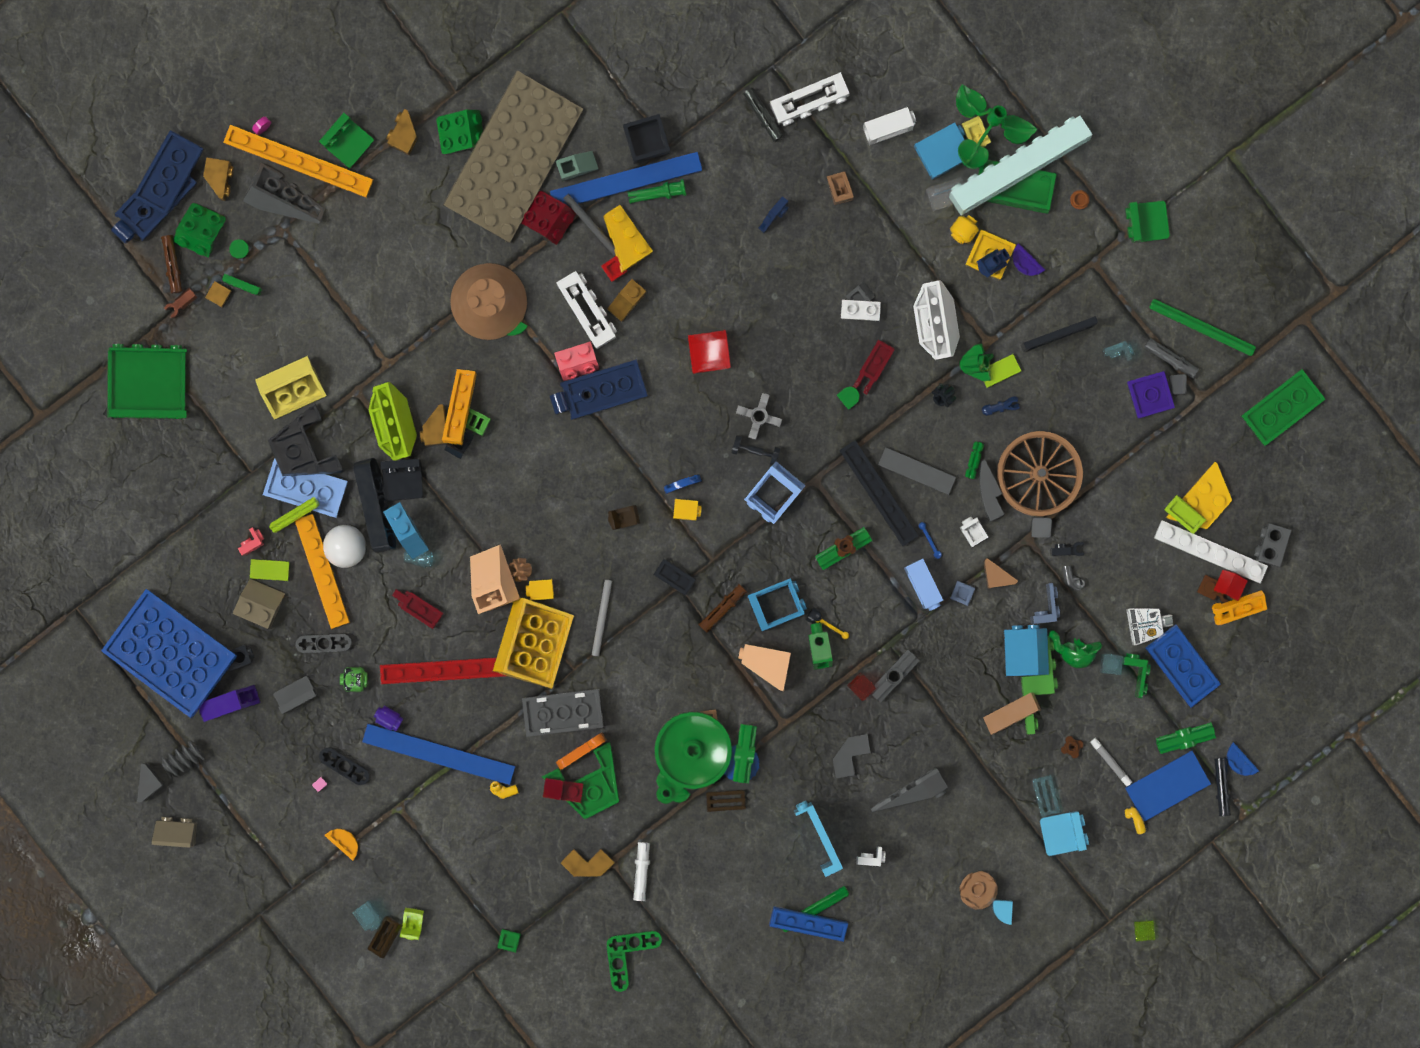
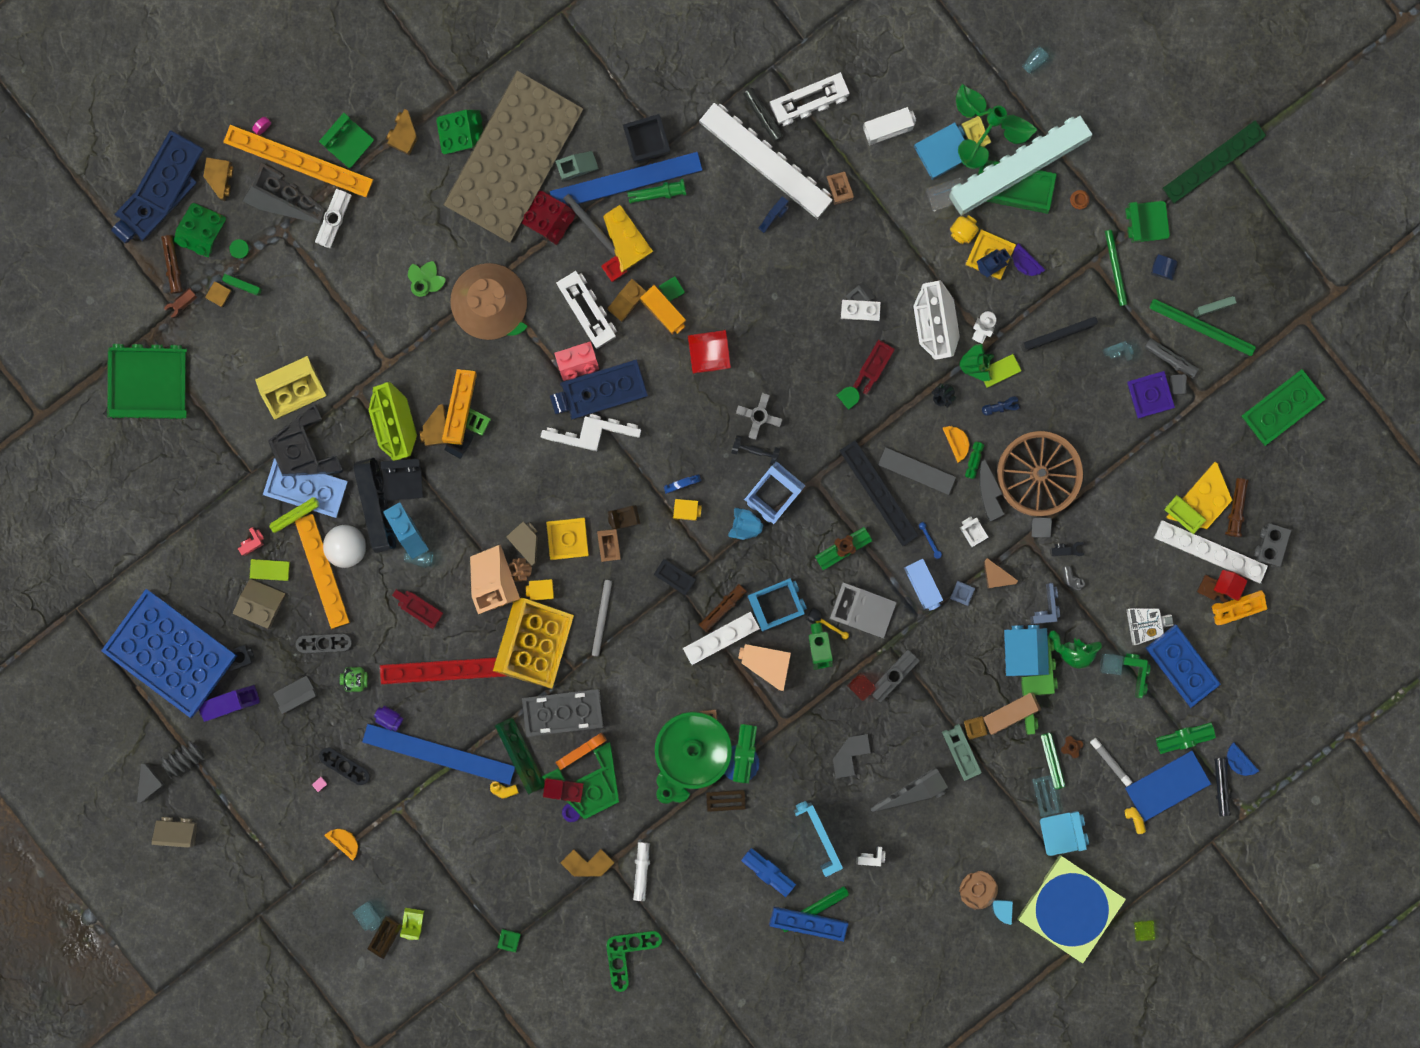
none -> white piece [315,189,352,249]
none -> bright green plate [408,261,446,297]
none -> dark green plate [495,717,545,795]
none -> dark tan slope [506,522,538,566]
none -> white bracket [541,414,641,451]
none -> yellow tile [546,518,589,560]
none -> dark purple tile [562,803,581,822]
none -> medium nougat slope [597,529,620,562]
none -> light orange slope [640,285,686,334]
none -> green tile [659,276,685,302]
none -> white brick [683,612,760,665]
none -> white brick [699,103,832,220]
none -> dark azure brick [728,508,763,540]
none -> blue piece [741,848,796,897]
none -> light grey slope [829,583,896,638]
none -> light orange tile [942,426,969,463]
none -> sand green plate [942,724,982,781]
none -> pearl gold tile [964,716,987,740]
none -> white hips [972,311,996,344]
none -> blue tile [1017,855,1126,963]
none -> clear light blue cone [1022,46,1050,74]
none -> axle [1041,733,1065,789]
none -> green bar [1105,230,1127,306]
none -> dark blue brick [1151,254,1178,281]
none -> dark green plate [1162,121,1266,204]
none -> sand green tile [1193,296,1236,318]
none -> reddish brown pin [1225,478,1249,538]

